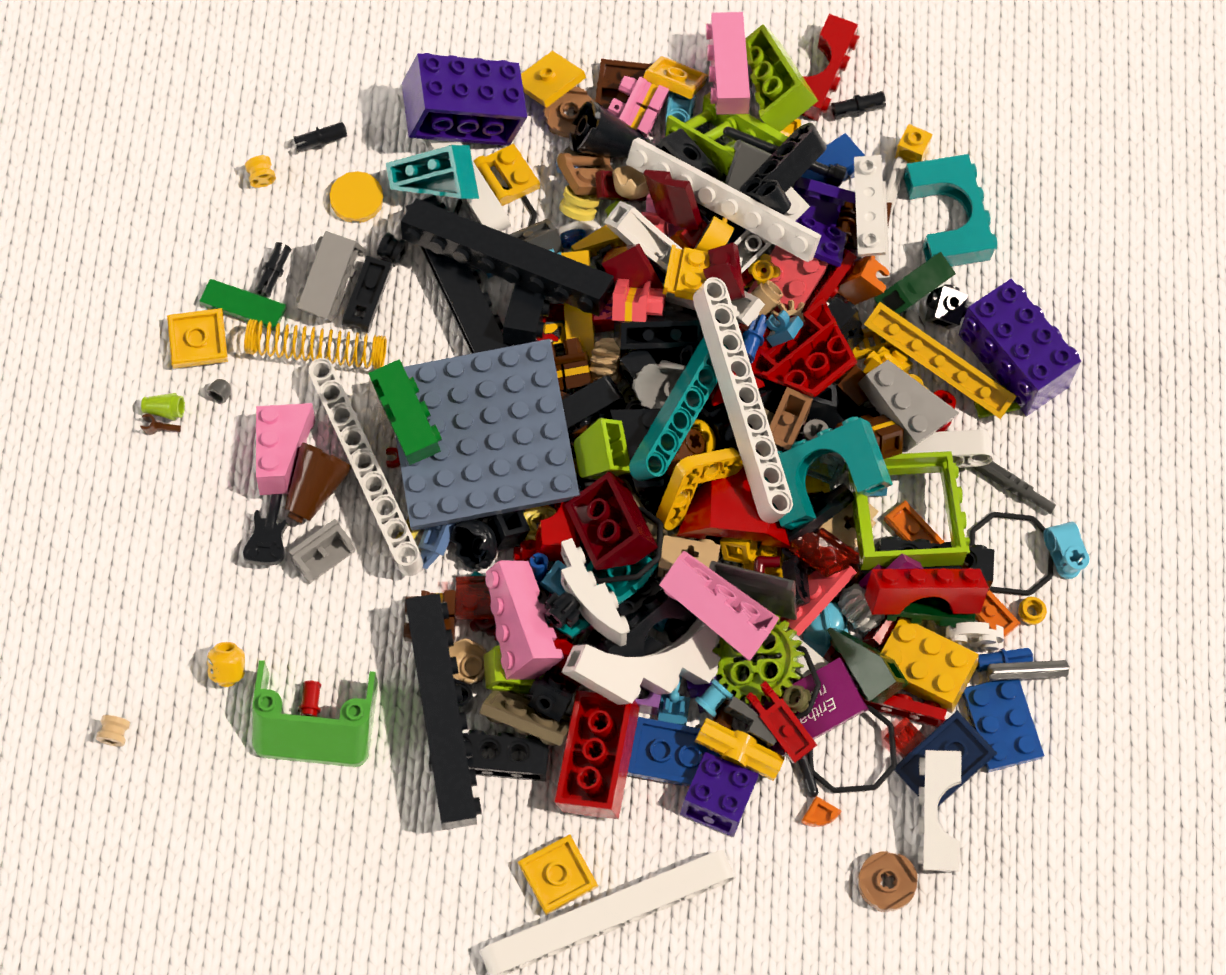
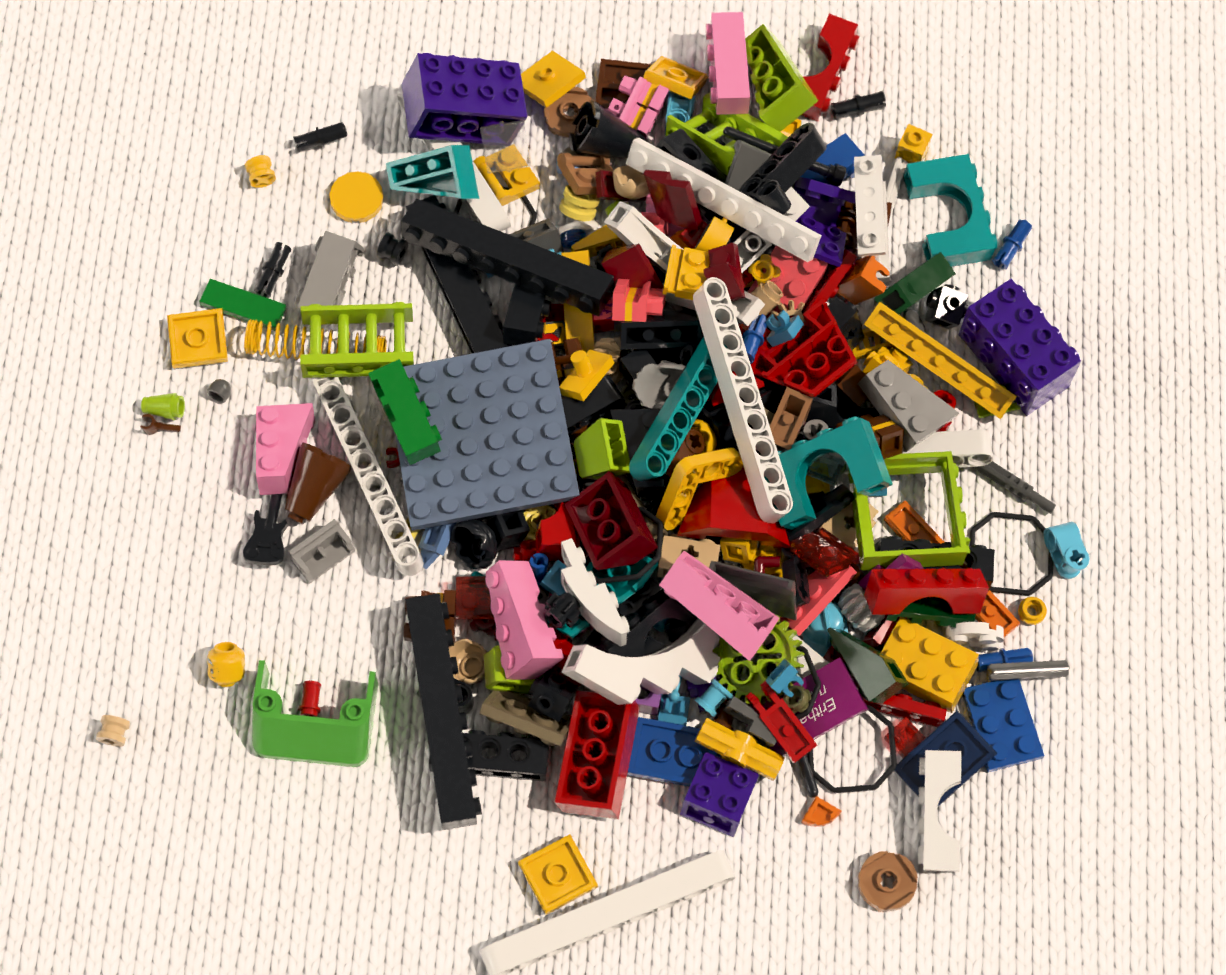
black plate [342,256,393,333] -> none
none -> lime fence [300,302,414,378]
none -> clear piece [480,120,531,174]
none -> yellow tile [559,350,615,401]
none -> dark azure tile [765,658,804,697]
none -> blue axle [992,219,1032,270]

